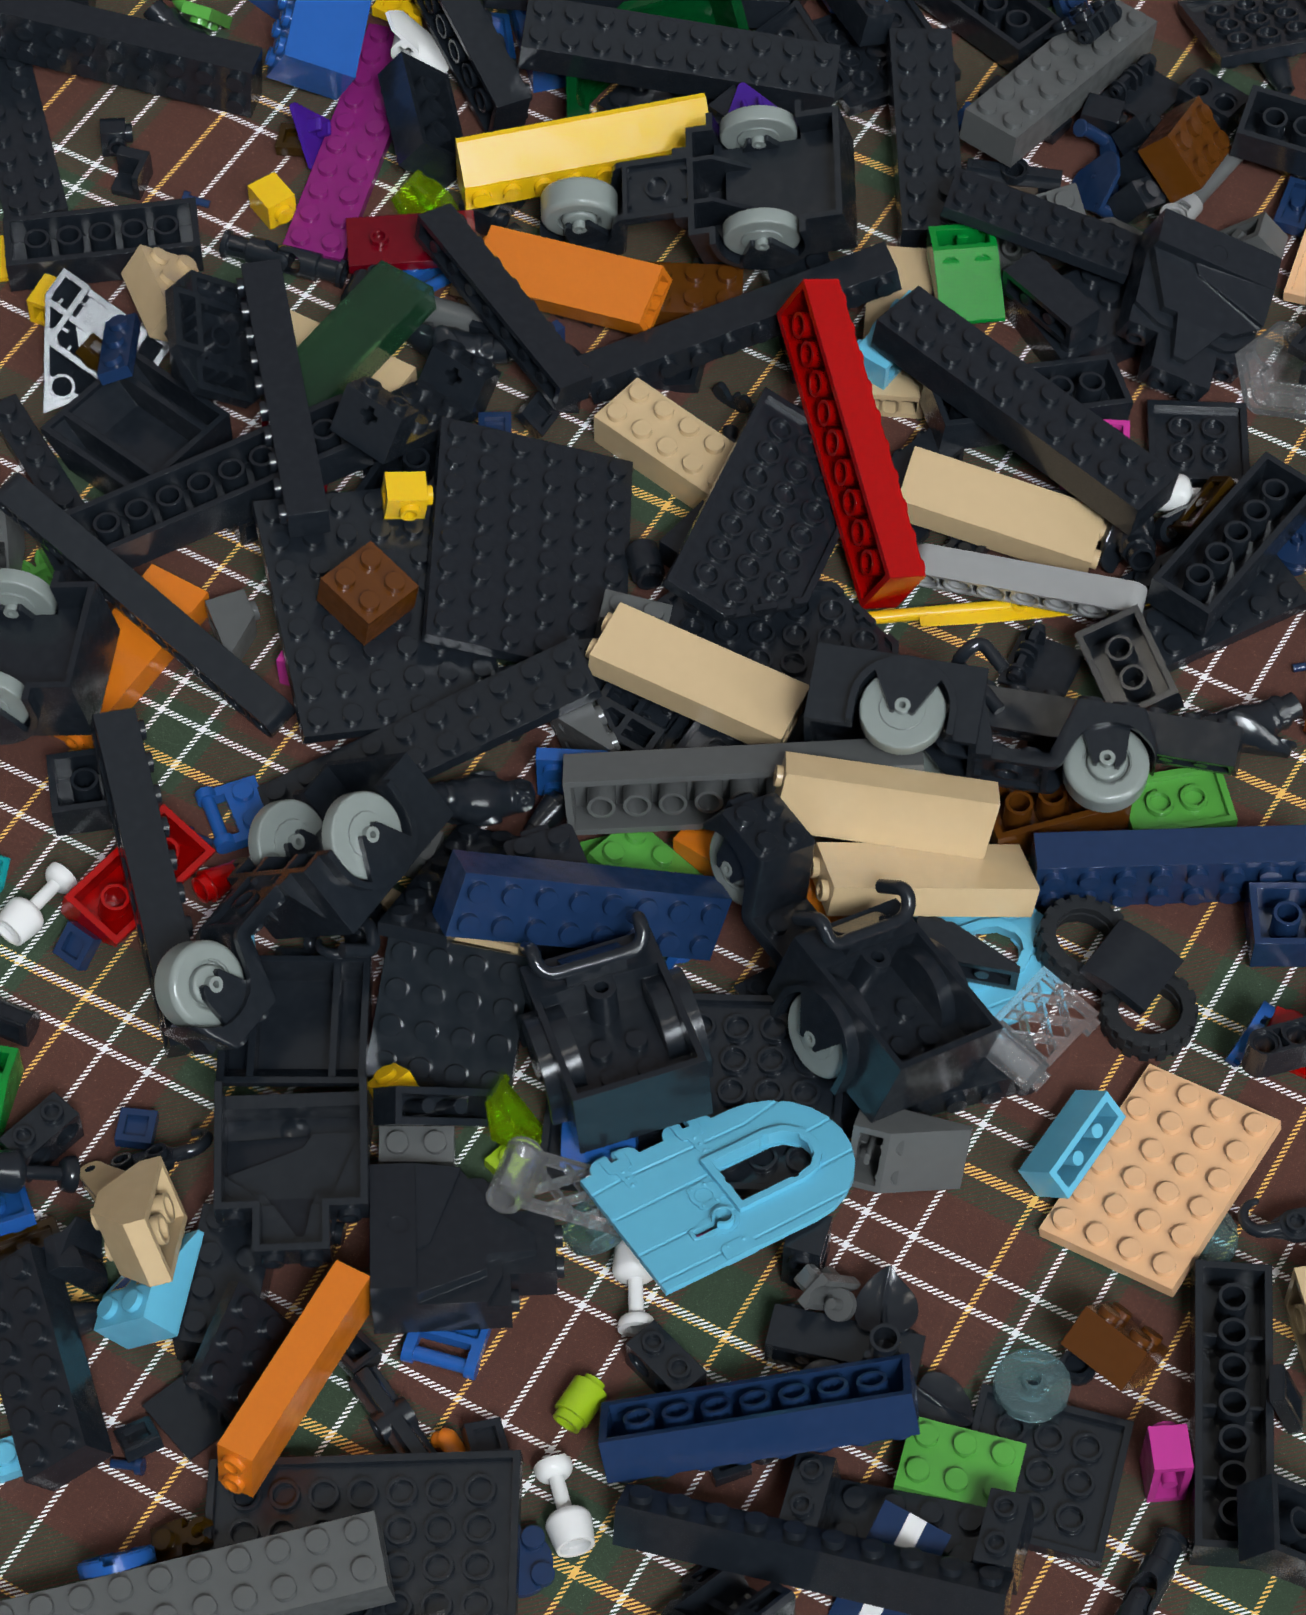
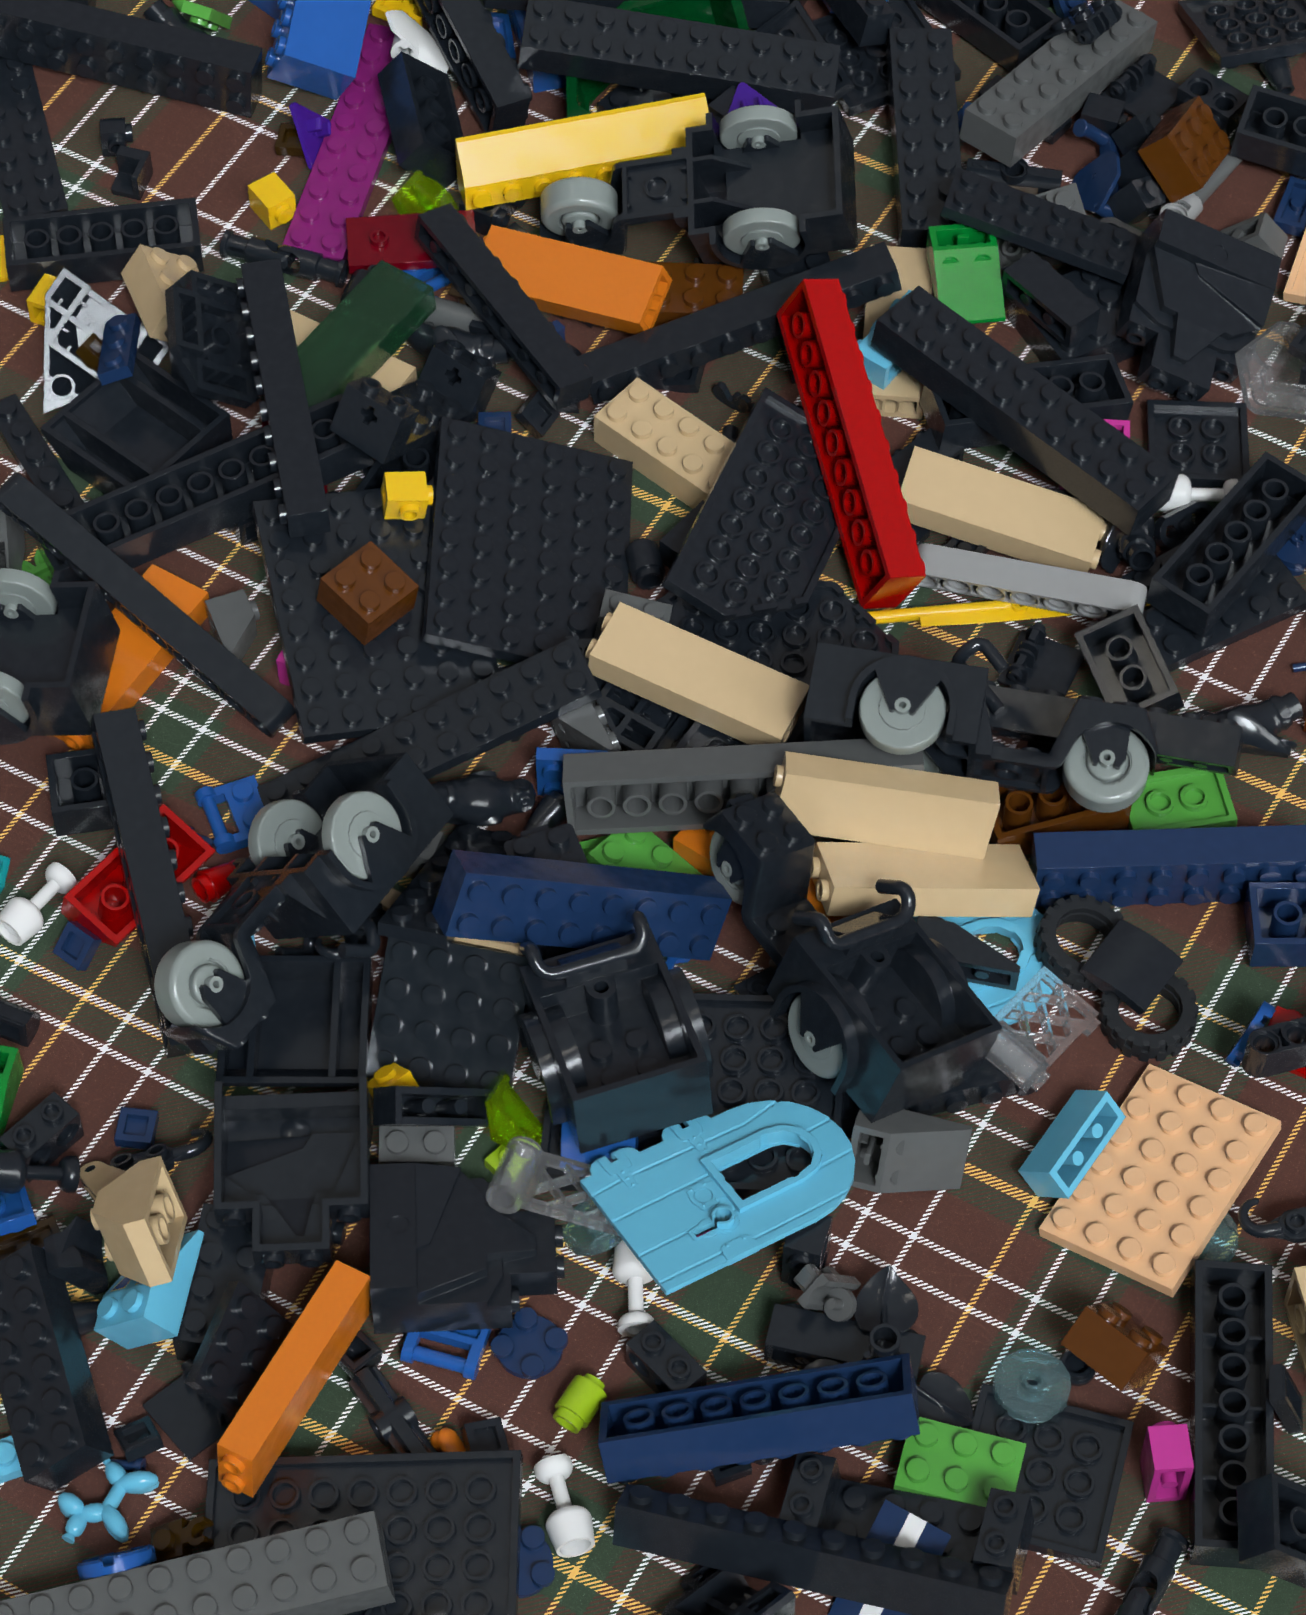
dark blue piece [182,190,211,208] -> none
dark brown plate [1173,476,1237,535] -> none
none -> medium azure piece [57,1458,160,1544]
none -> dark blue piece [491,1307,568,1380]

